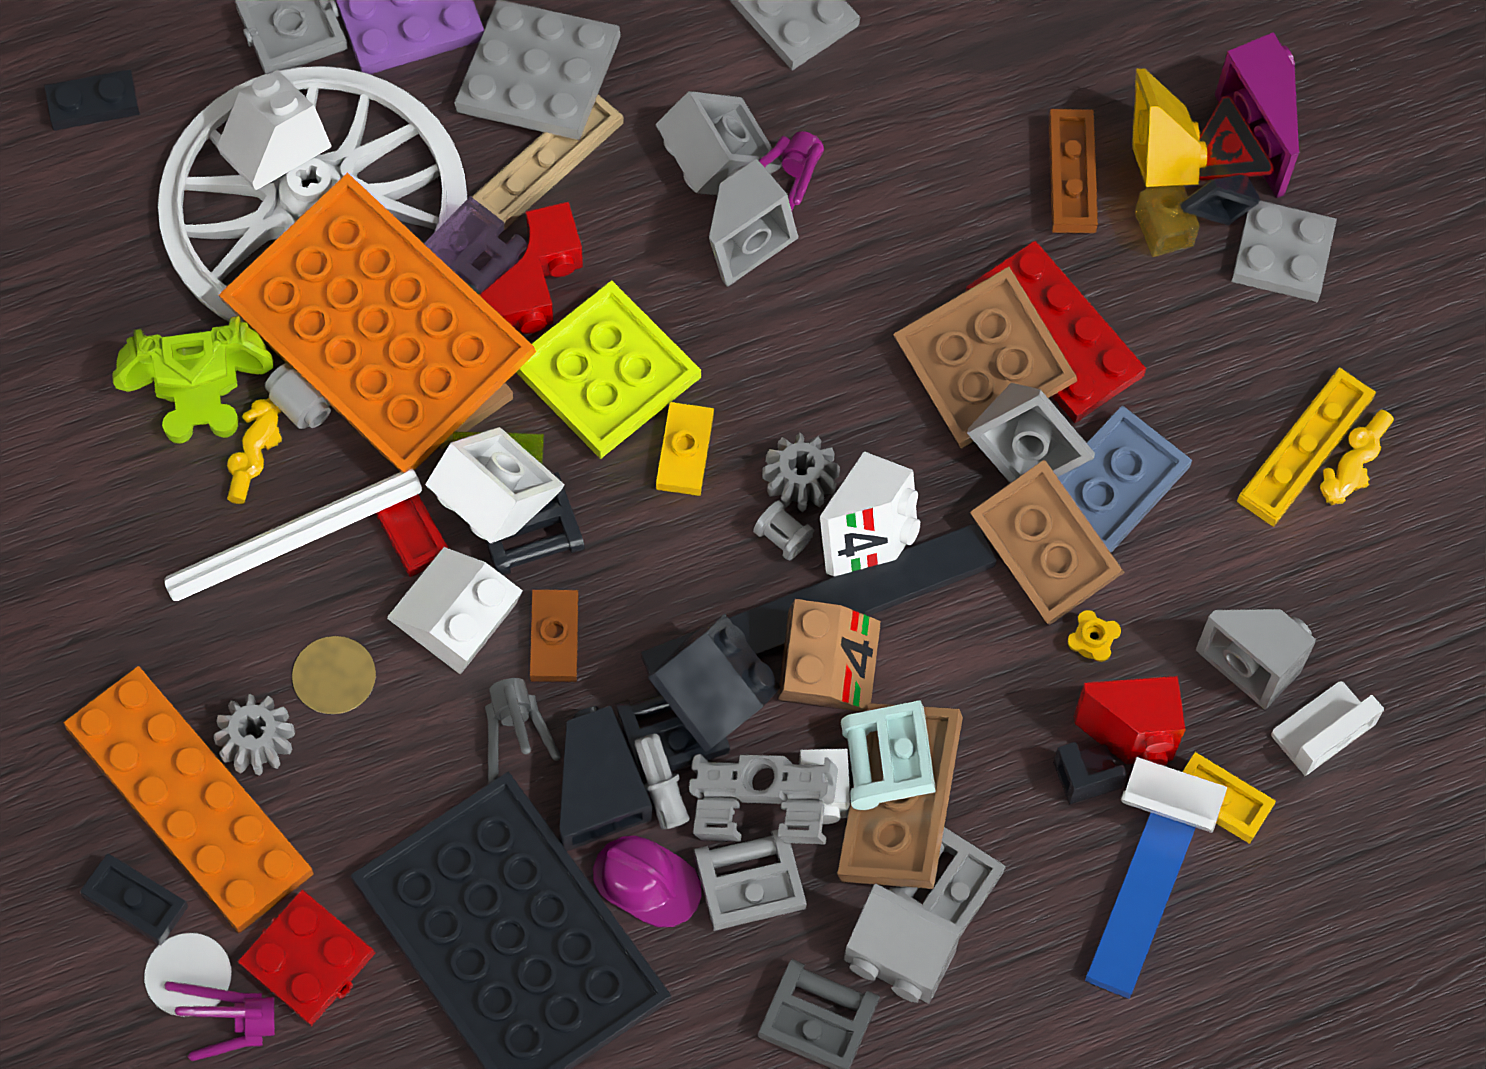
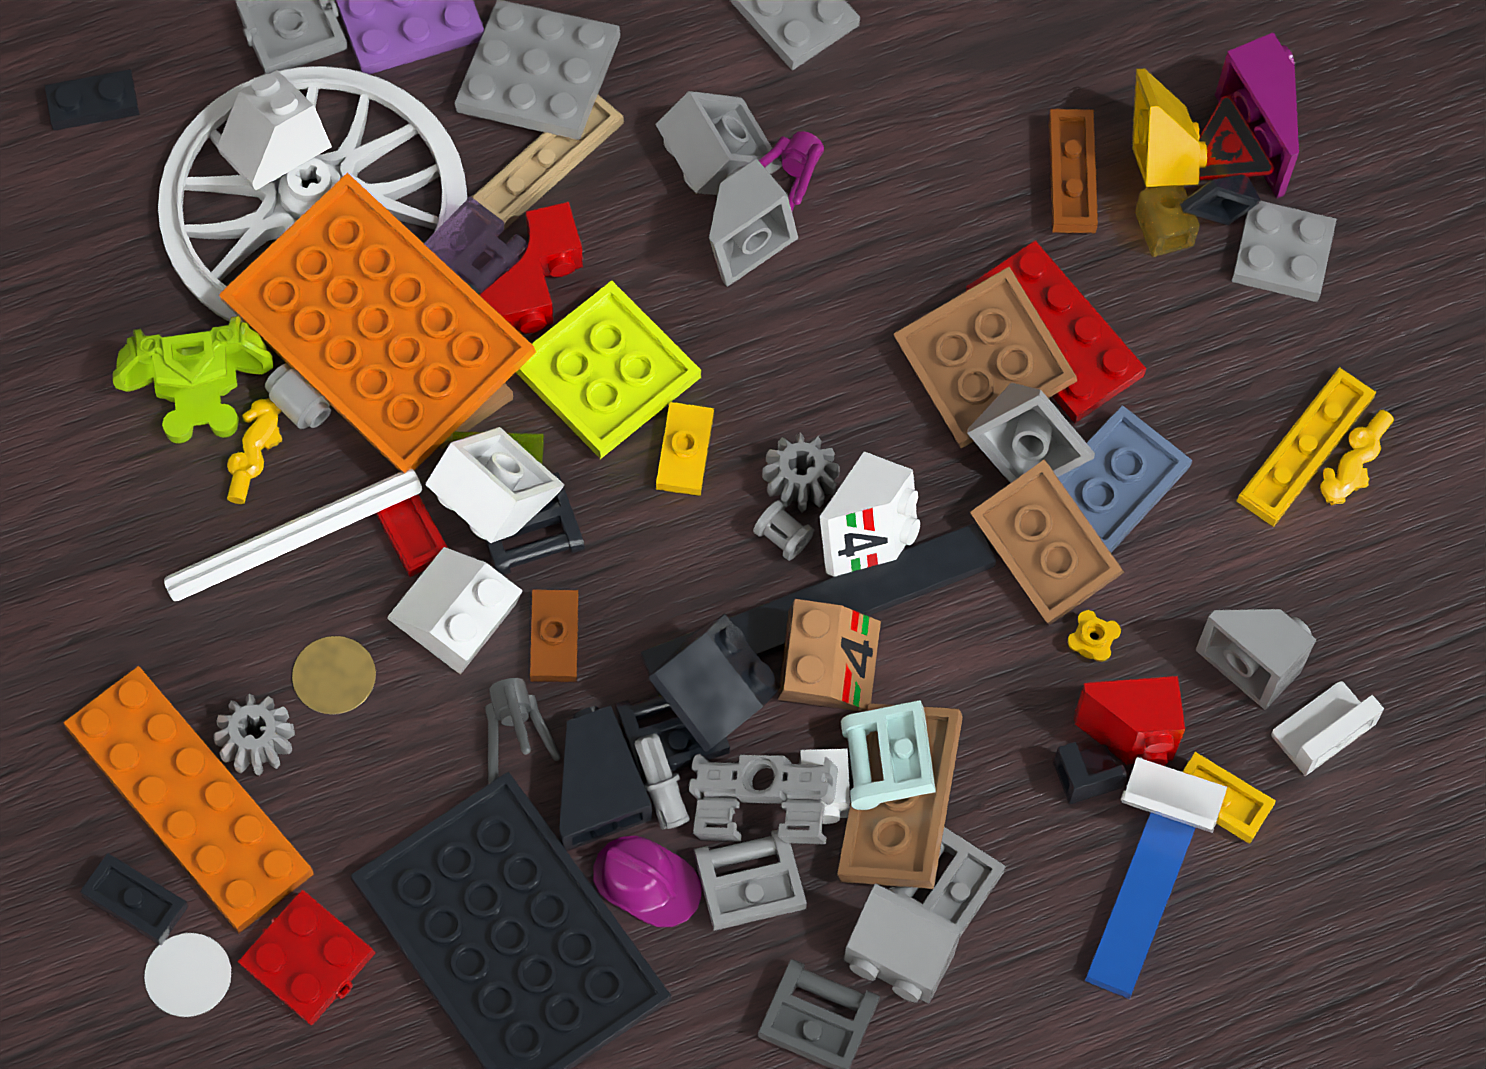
magenta plant [164,981,274,1061] -> none

